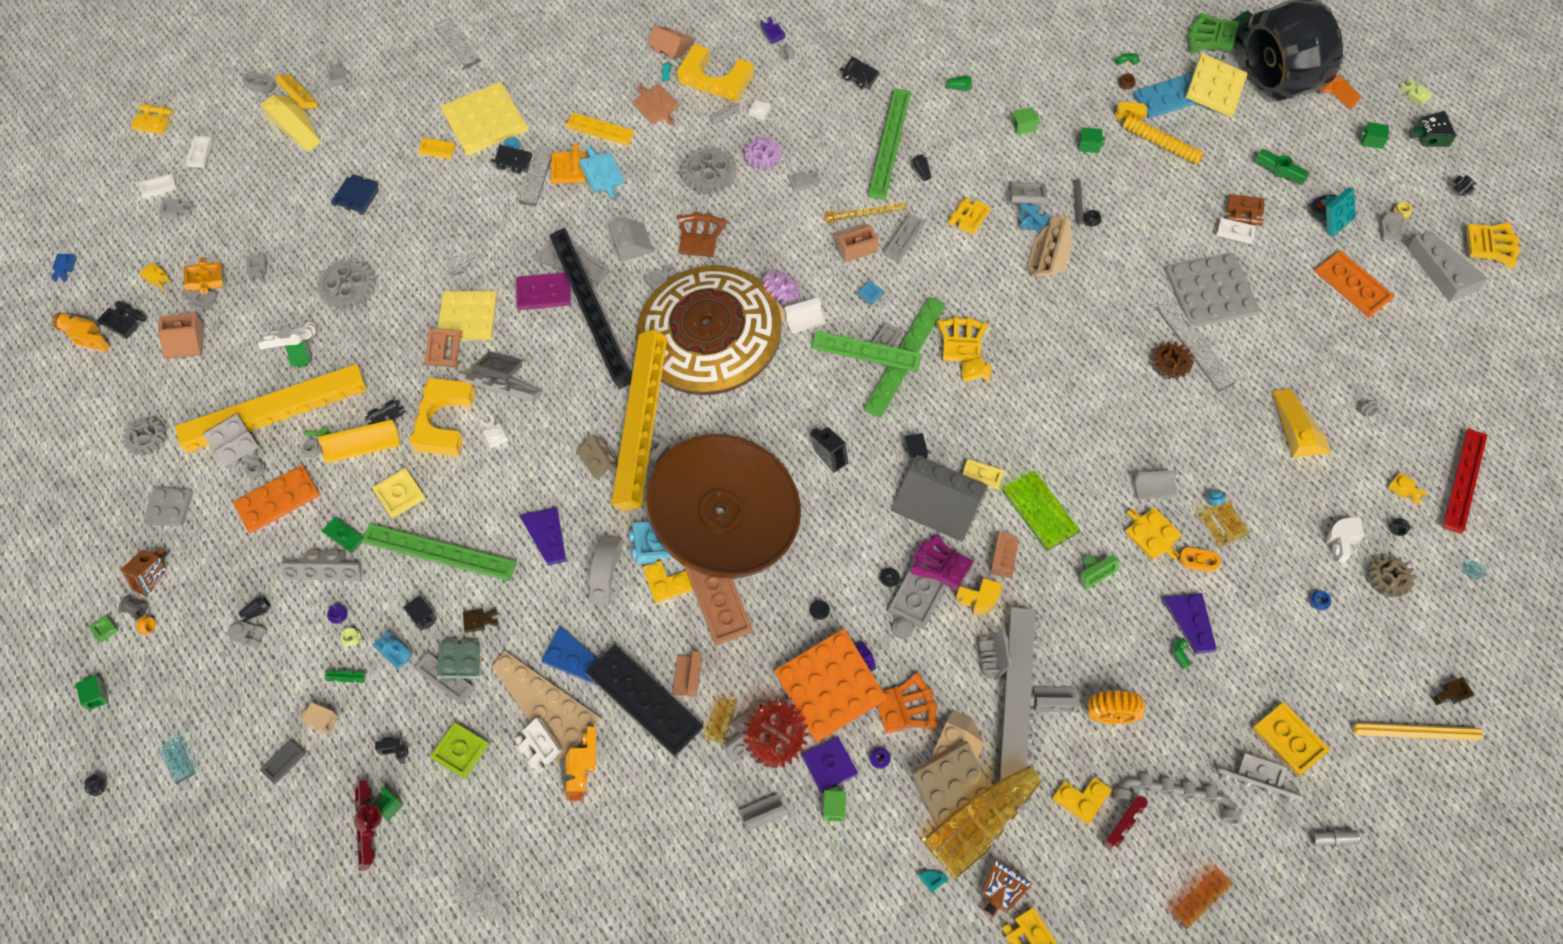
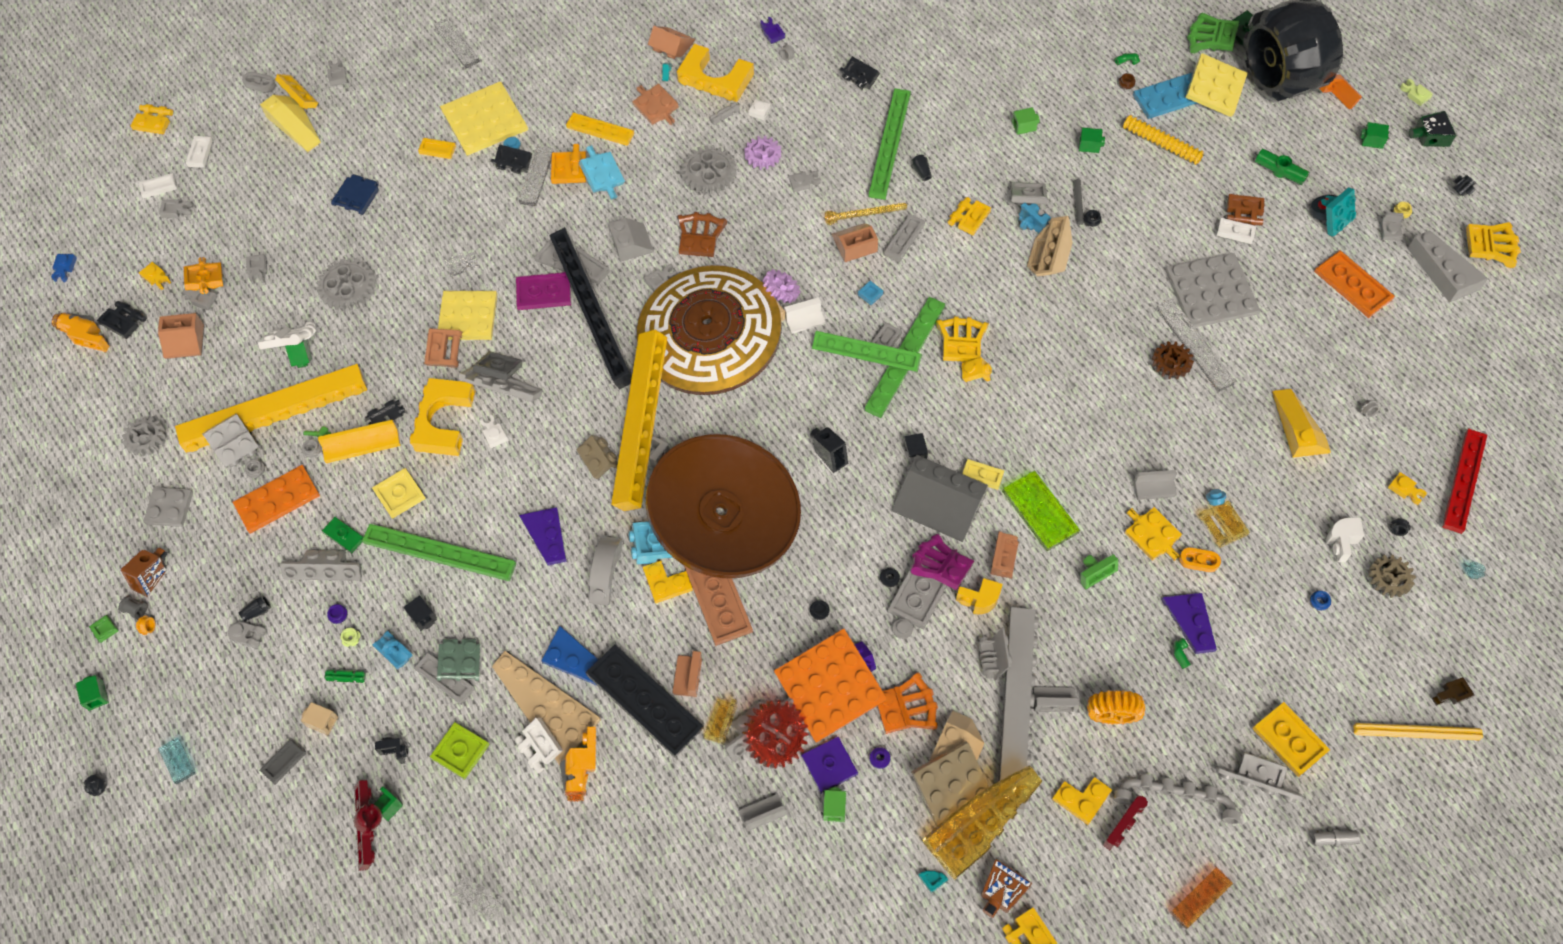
dark brown plate [463,609,499,633] -> none
green cone [947,75,972,92] -> none
yellow plate [1115,101,1147,120] -> none

